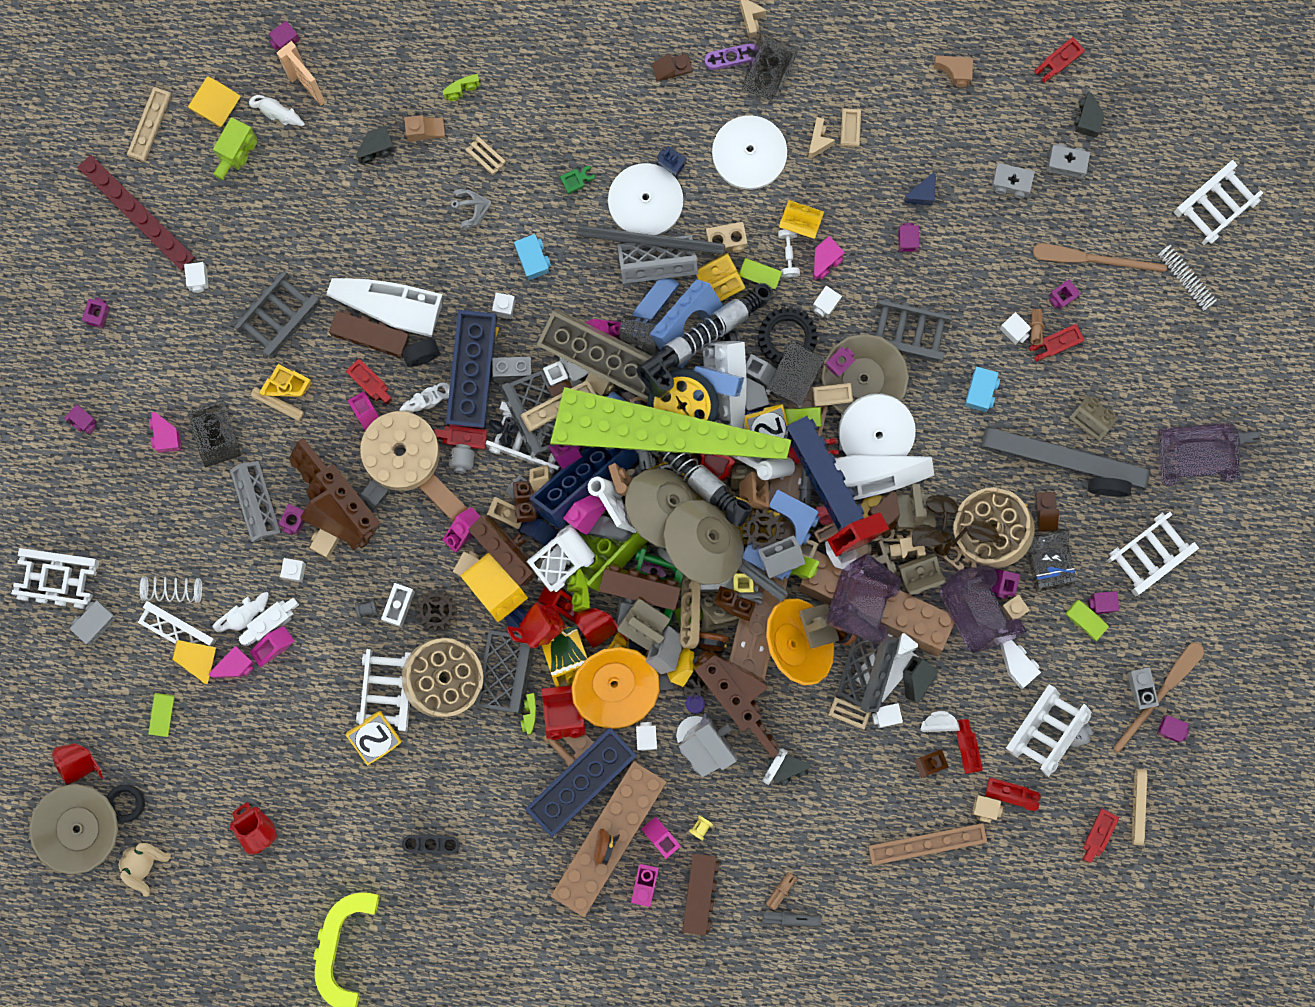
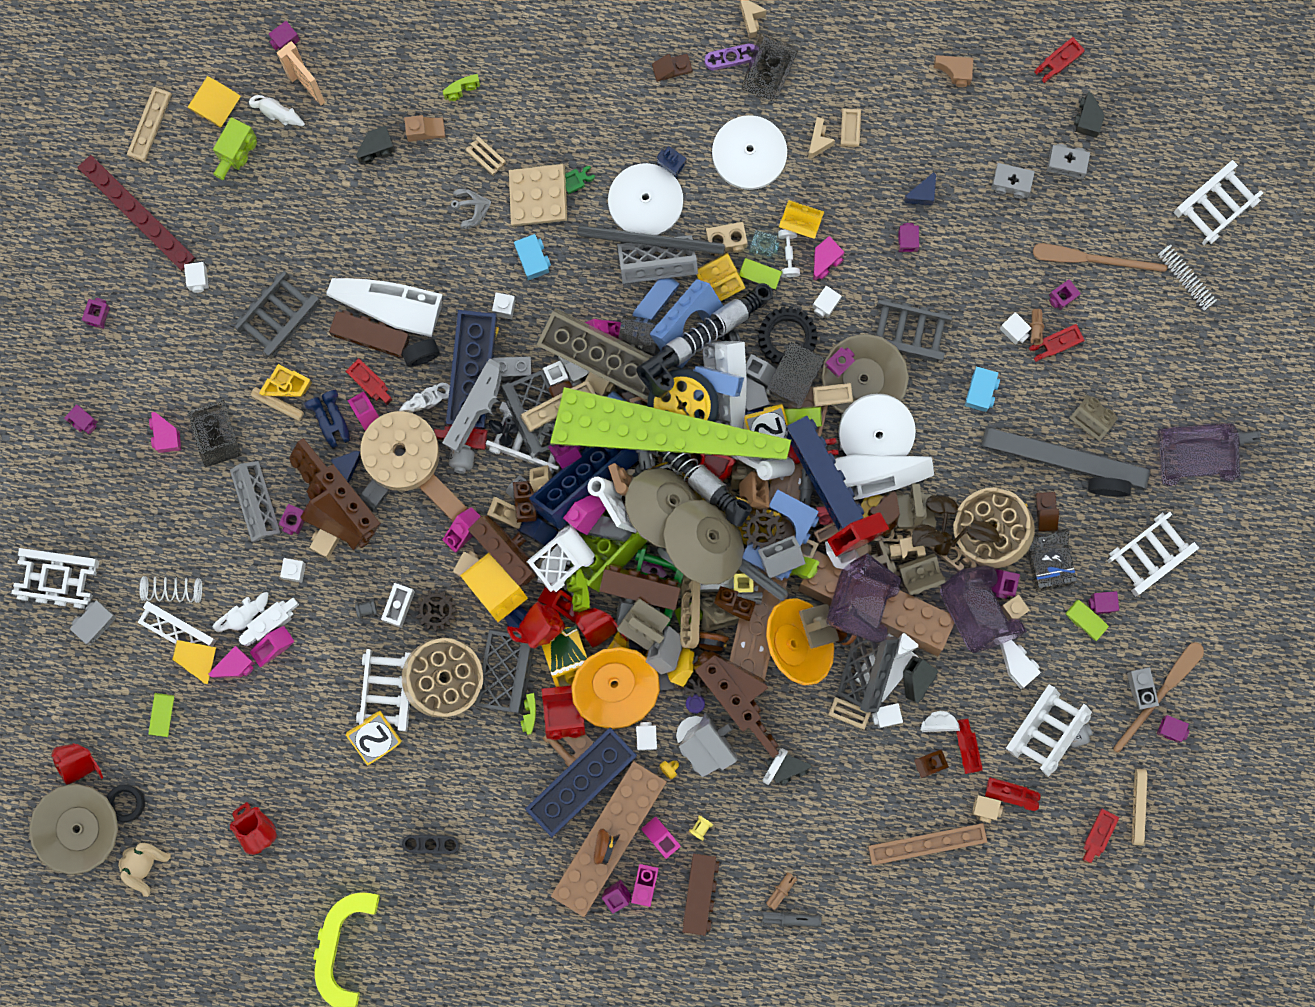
none -> dark blue piece [304,389,350,448]
none -> dark blue slope [331,450,361,483]
none -> light grey piece [442,359,502,453]
none -> tan plate [509,164,567,226]
none -> magenta brick [602,880,632,914]
none -> yellow tile [659,760,679,780]
none -> clear light blue brick [750,230,779,258]

